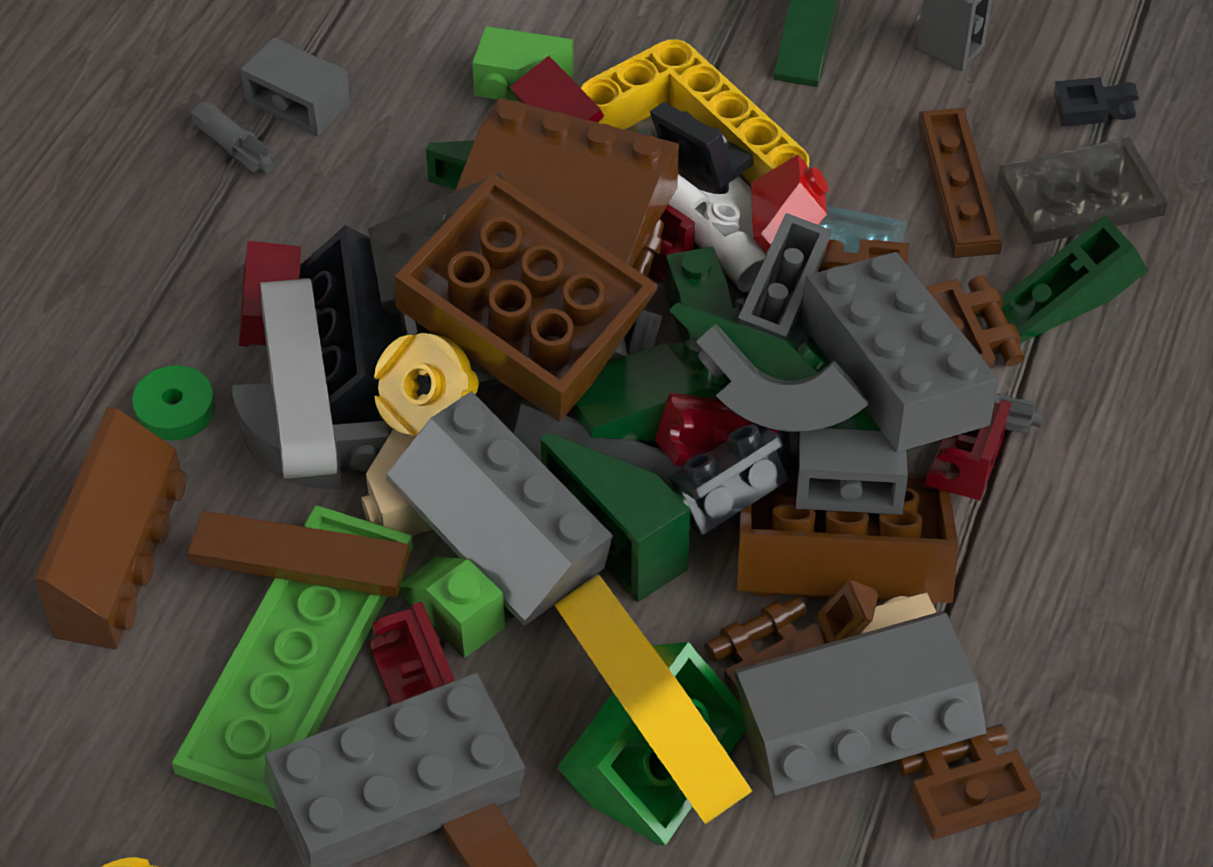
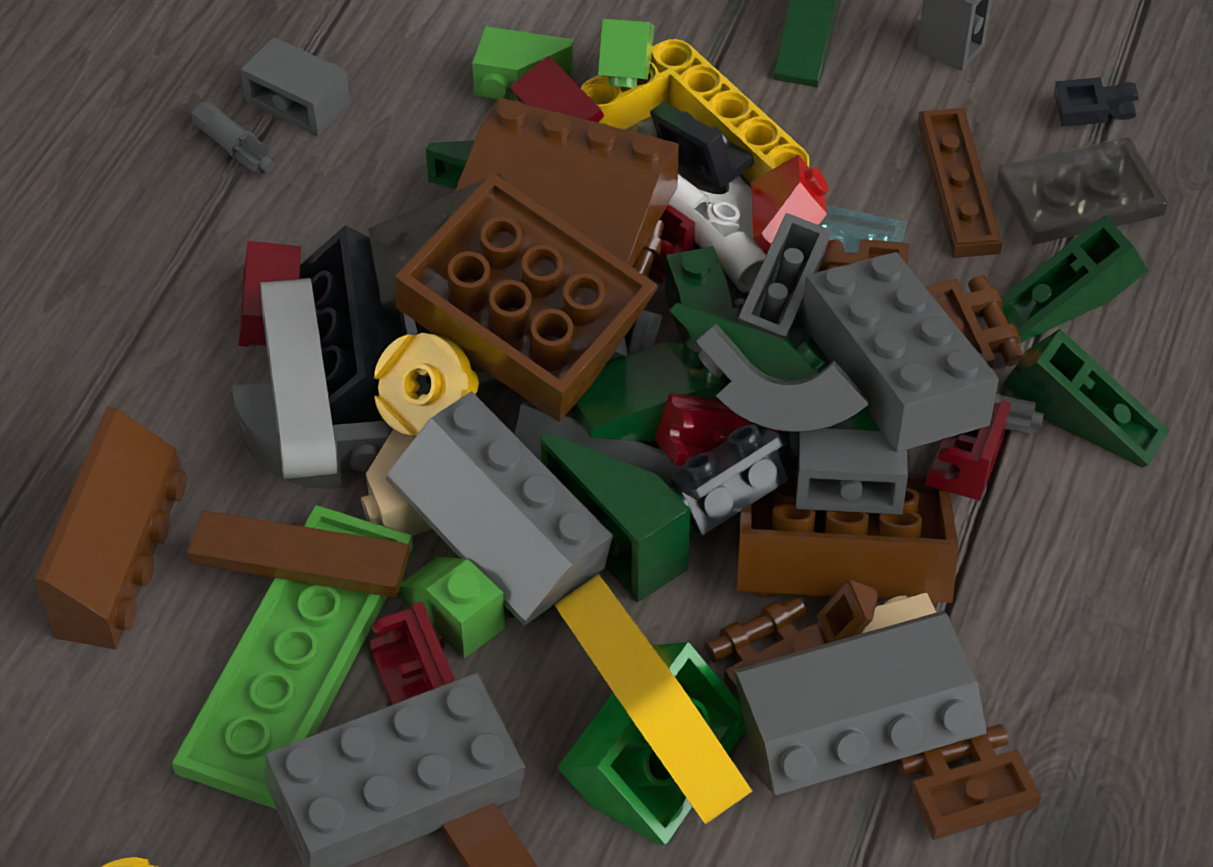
green piece [132,365,215,441] -> none
none -> bright green slope [598,19,655,88]
none -> dark green slope [1004,329,1170,468]

